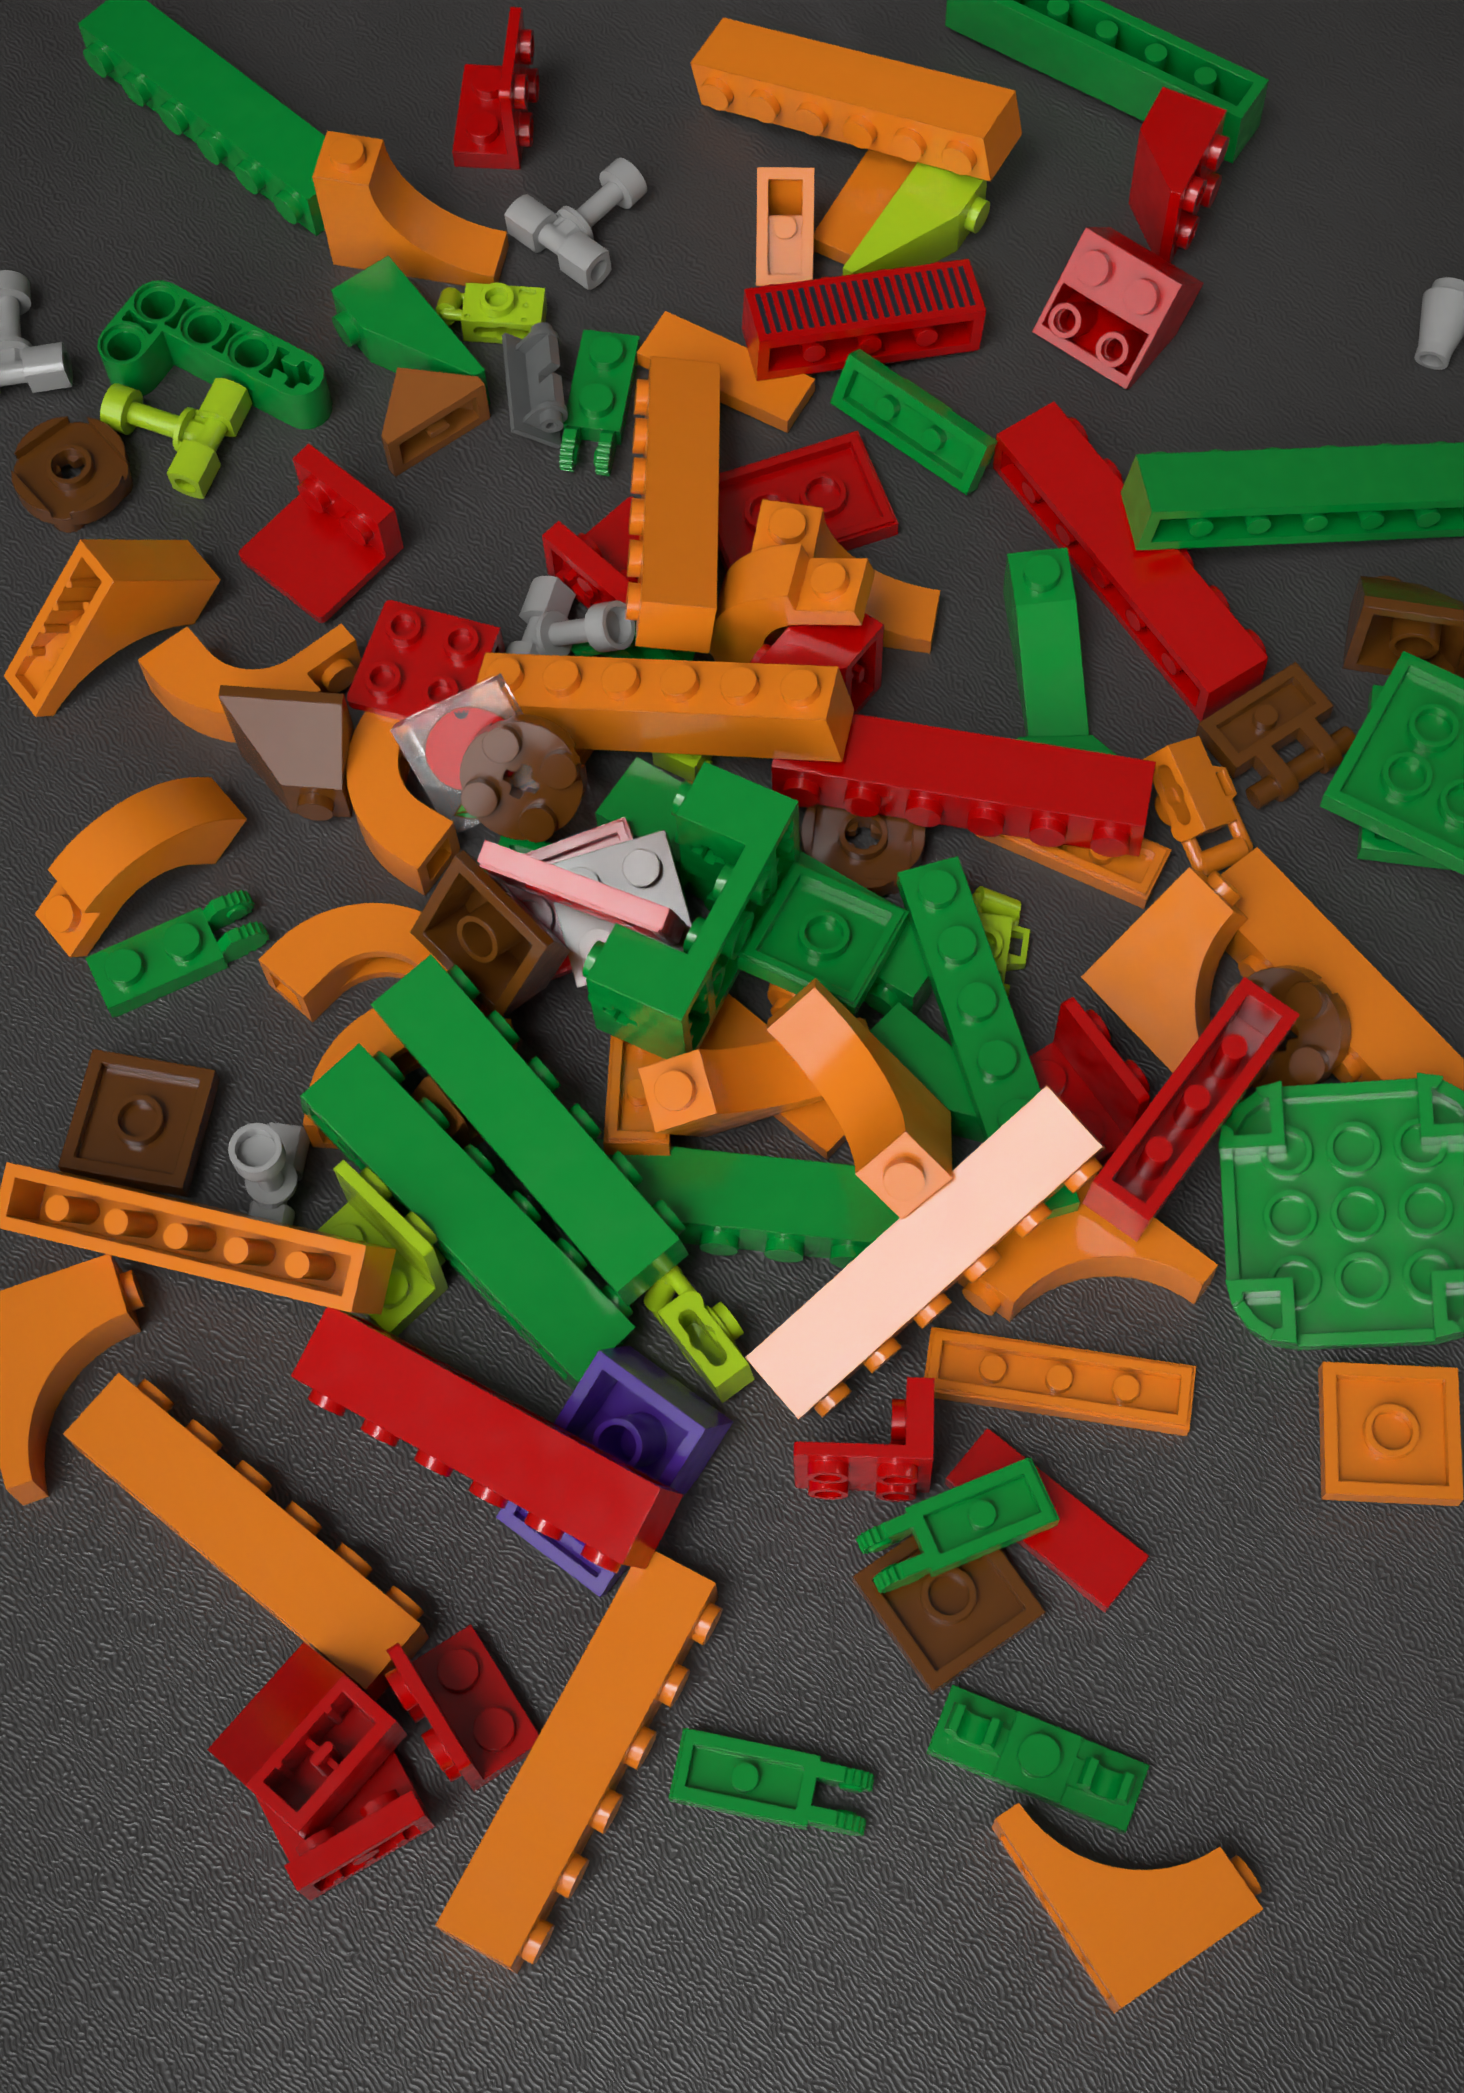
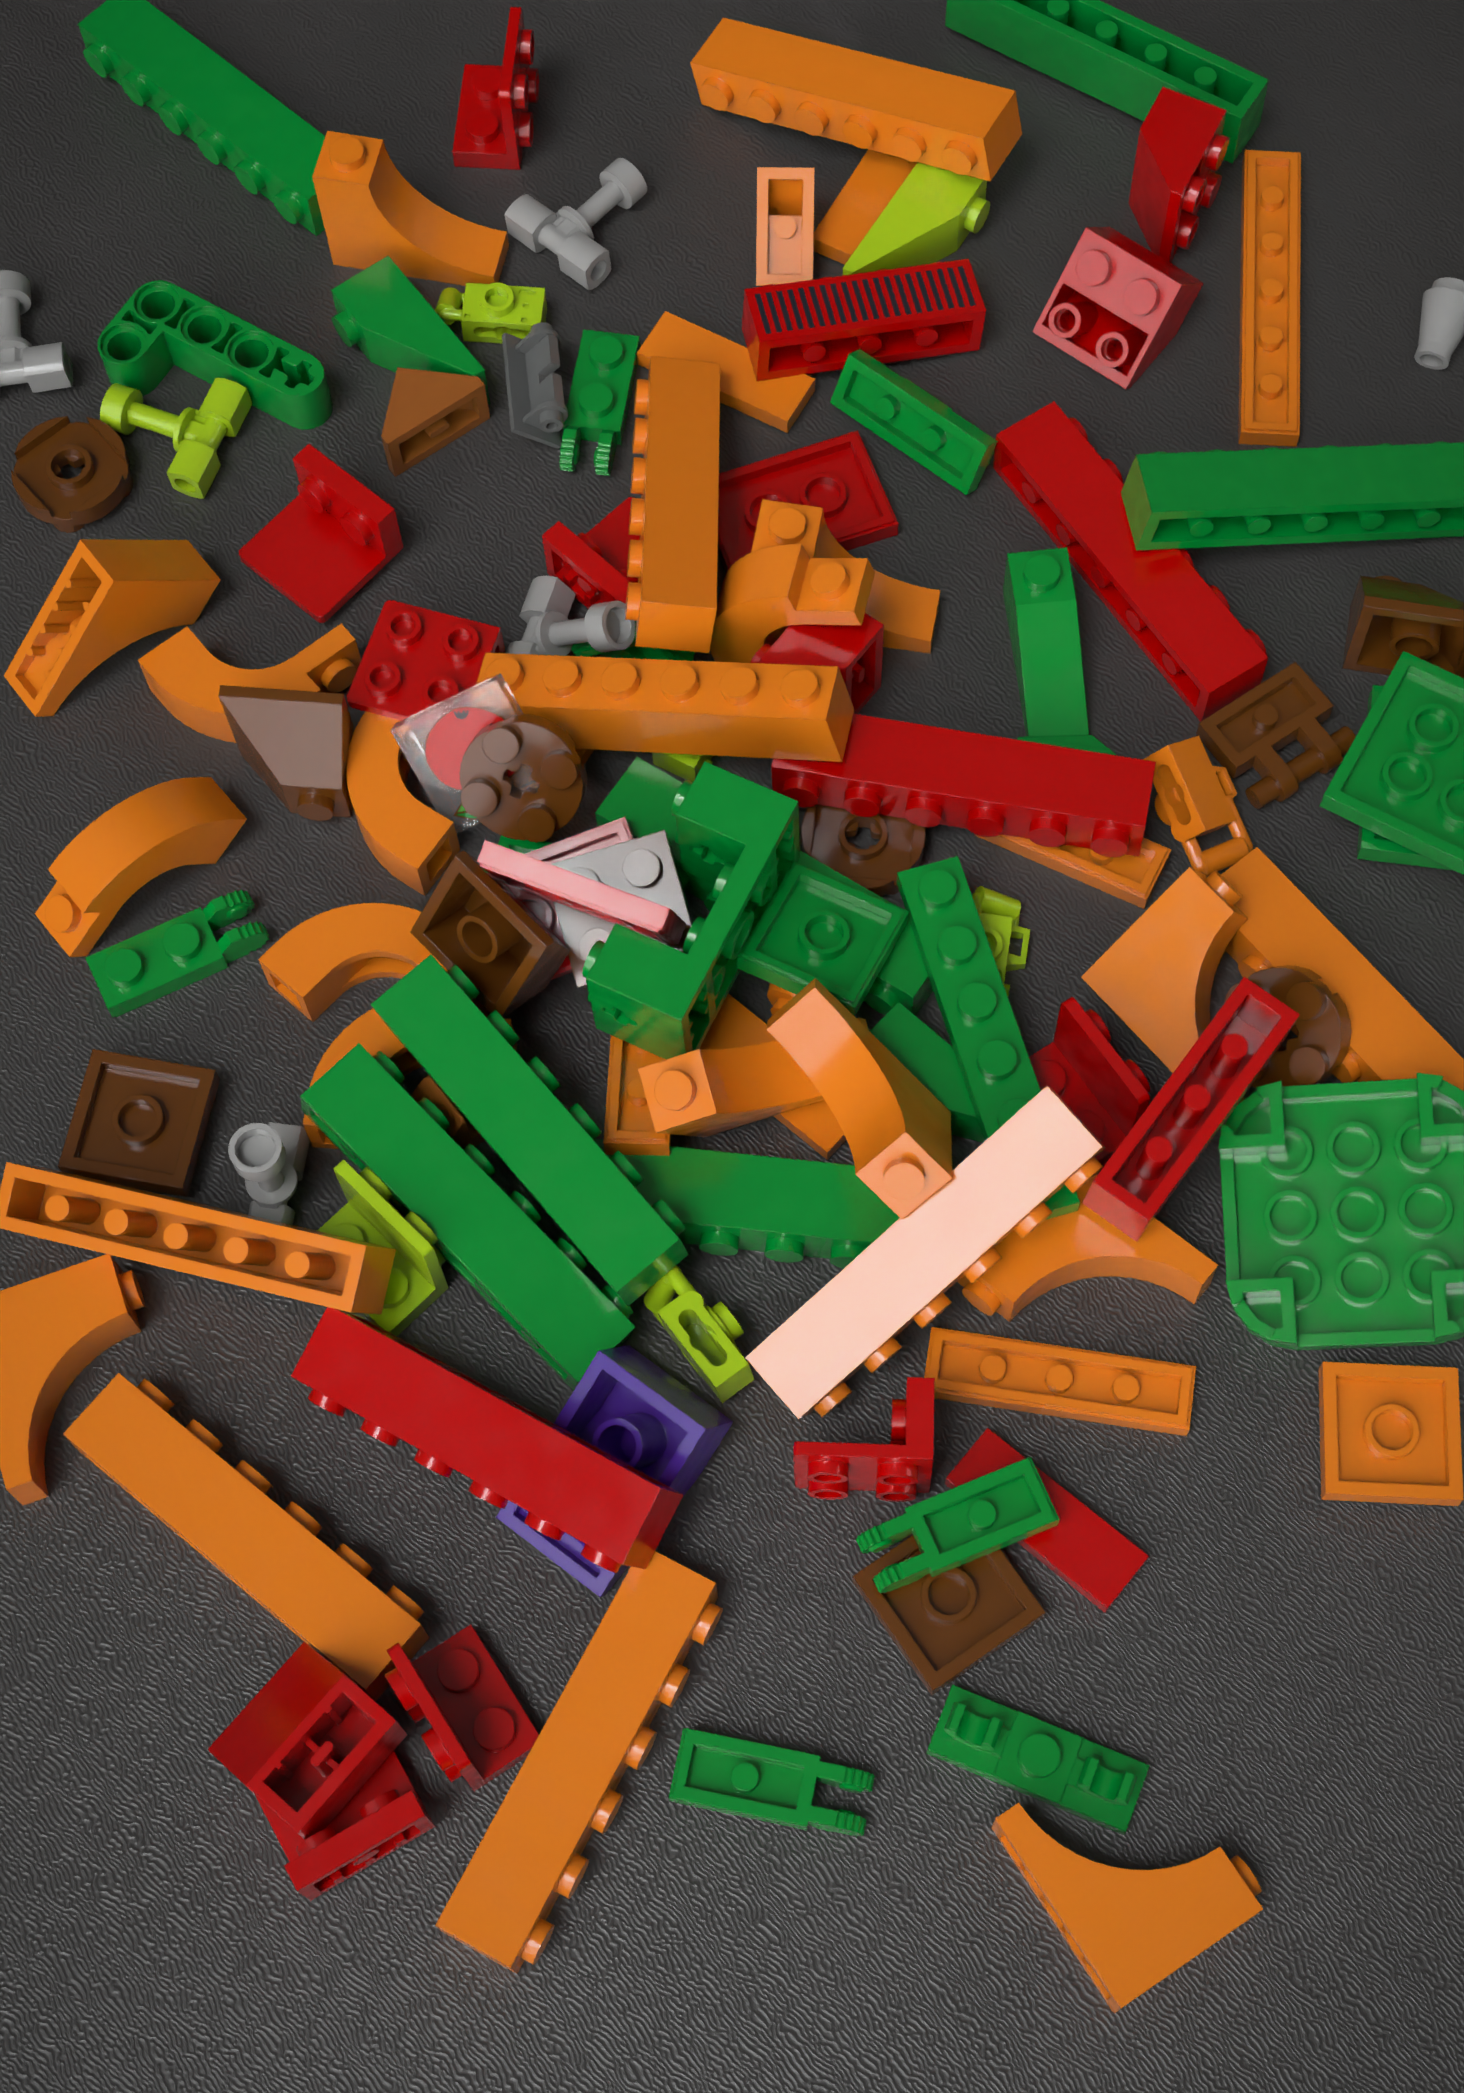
none -> orange tile [1238,150,1301,447]

